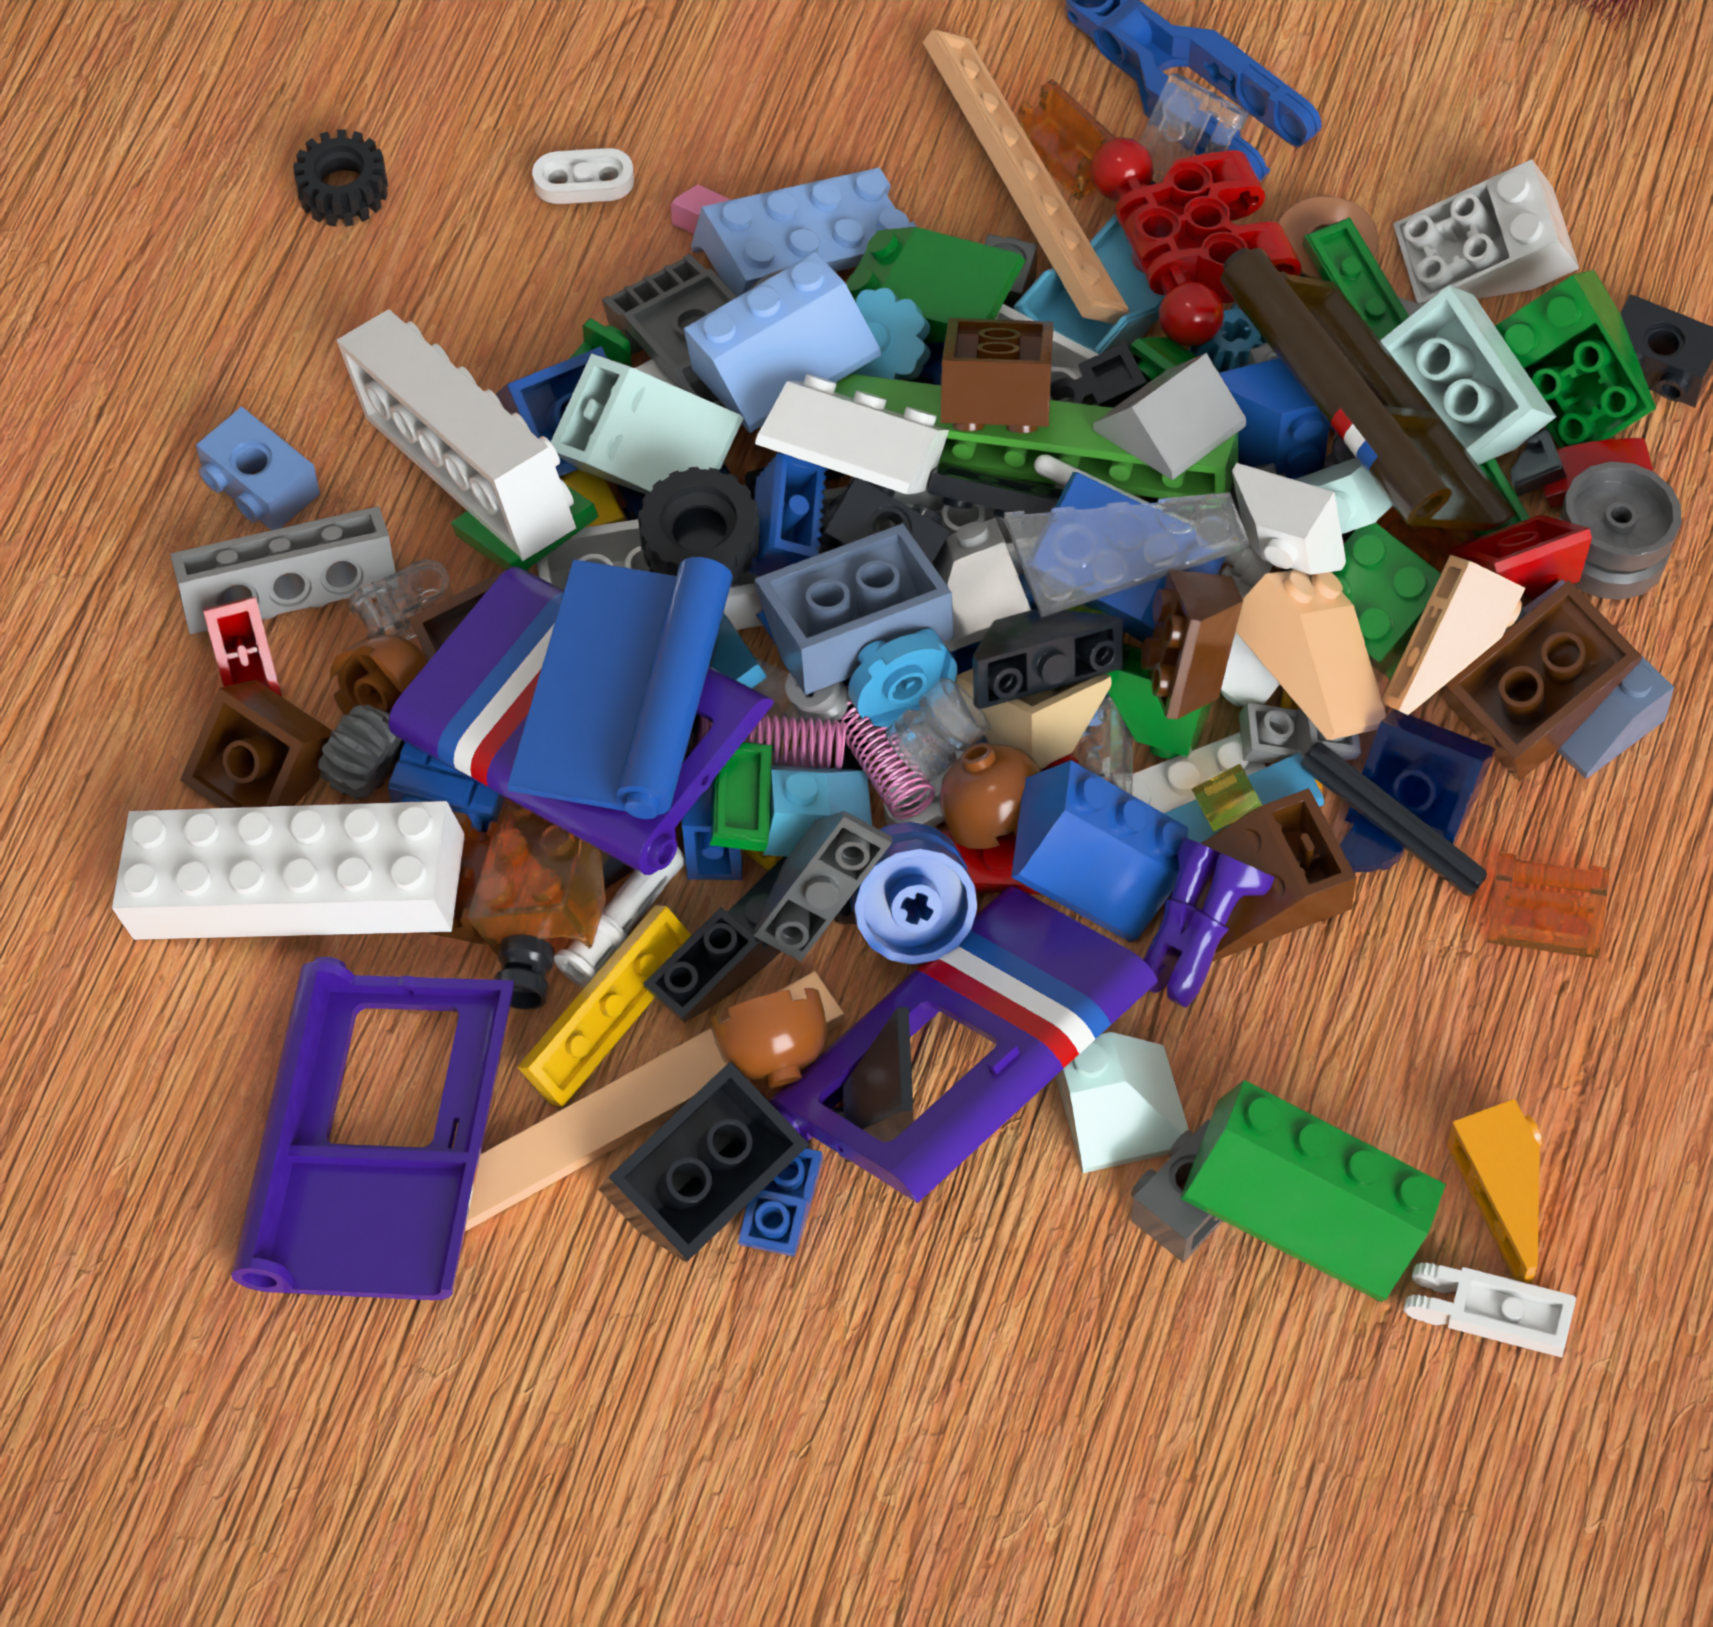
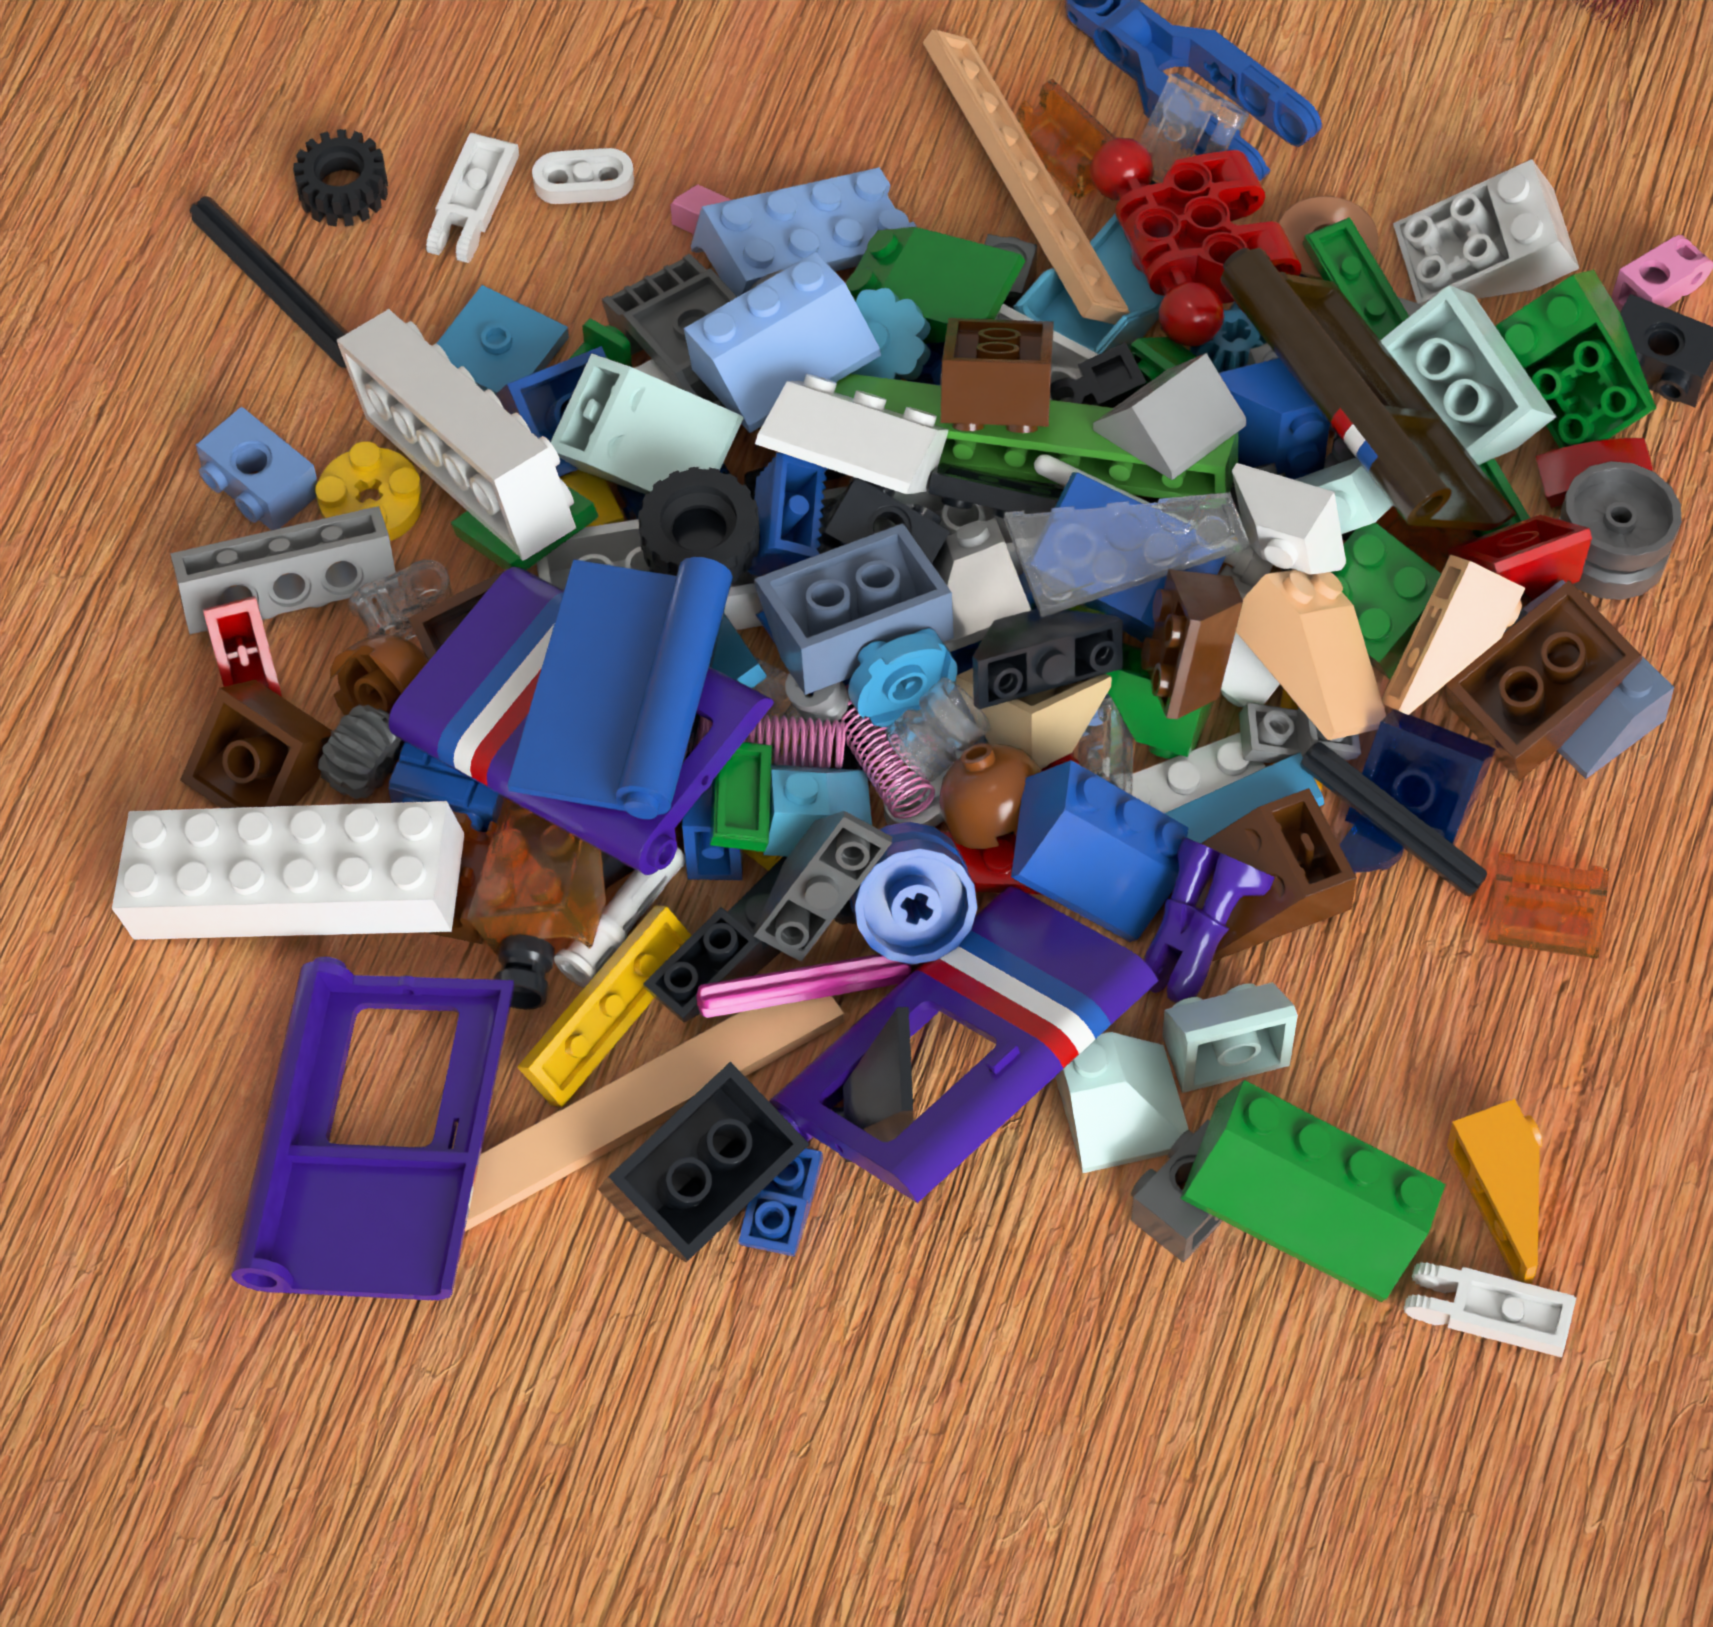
dark orange cylinder [710,988,827,1088] -> none
clear yellow plate [1192,764,1262,832] -> none
black tile [1511,428,1567,497] -> none
none -> black axle [189,196,348,368]
none -> yellow plate [315,441,422,541]
none -> white hinge [426,133,519,263]
none -> dark azure plate [436,285,569,395]
none -> dark pink axle [696,954,911,1018]
none -> light aqua slope [1162,982,1298,1093]
none -> bright pink leg [1611,235,1713,312]

